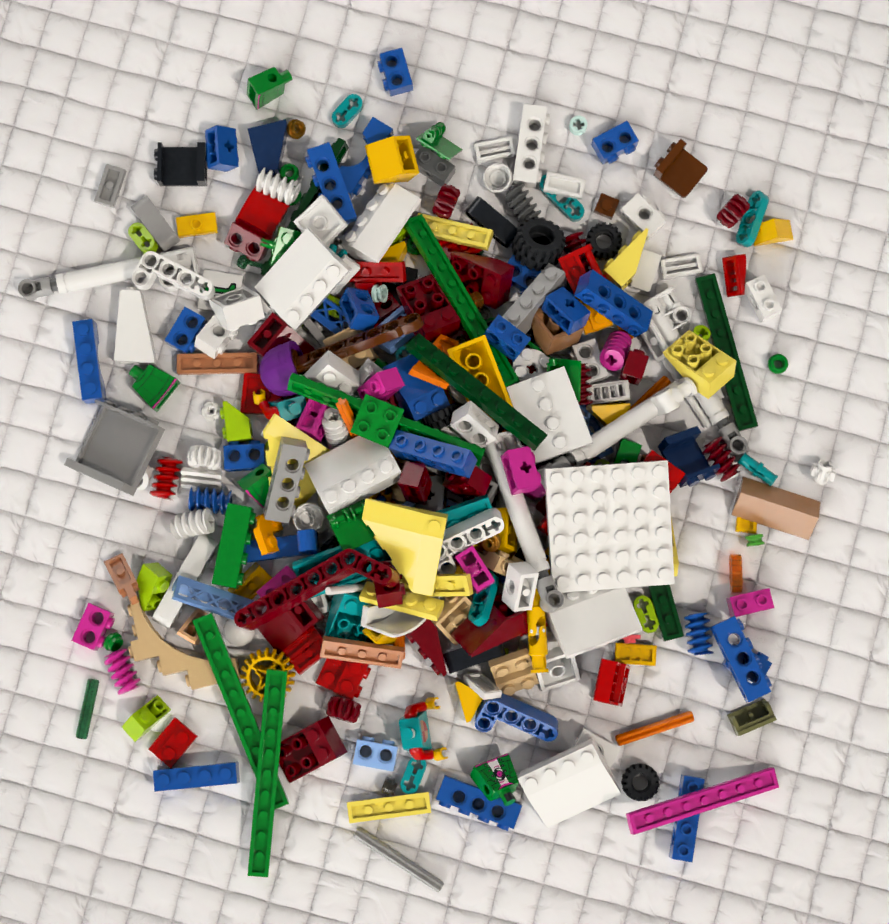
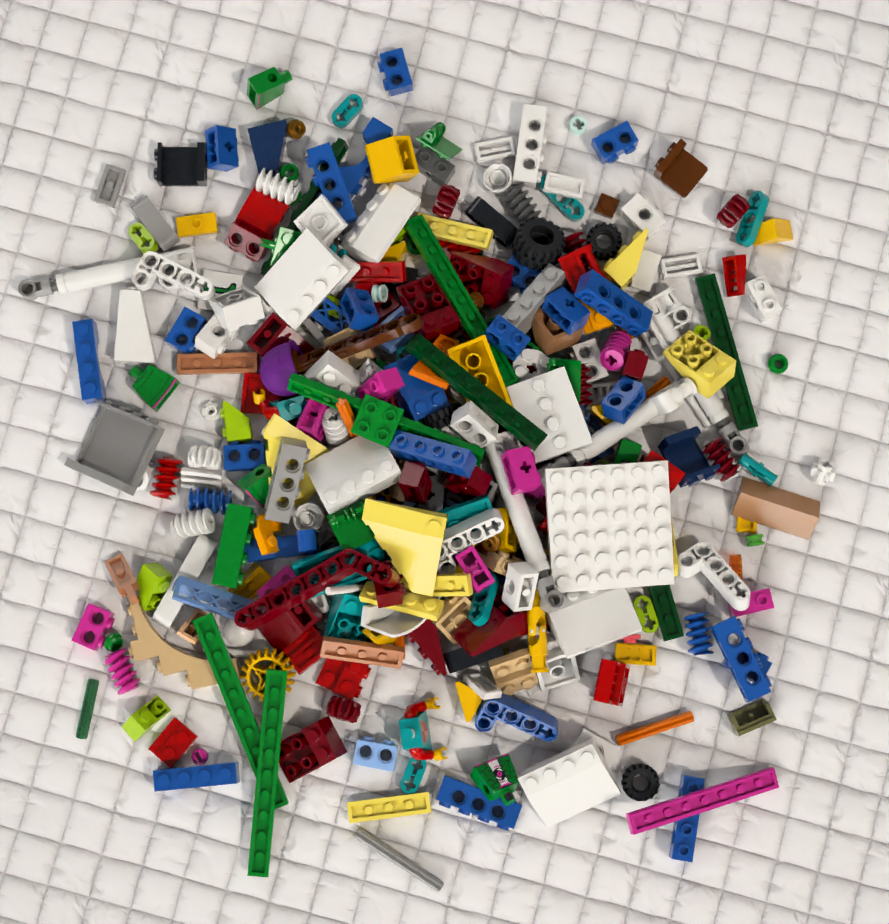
clear green hand [237,255,263,269] -> none
clear smoke plate [381,777,398,797] -> none
none -> dark pink hinge [191,748,208,765]
none -> blue brick [601,376,646,425]
none -> white beam [678,542,751,611]

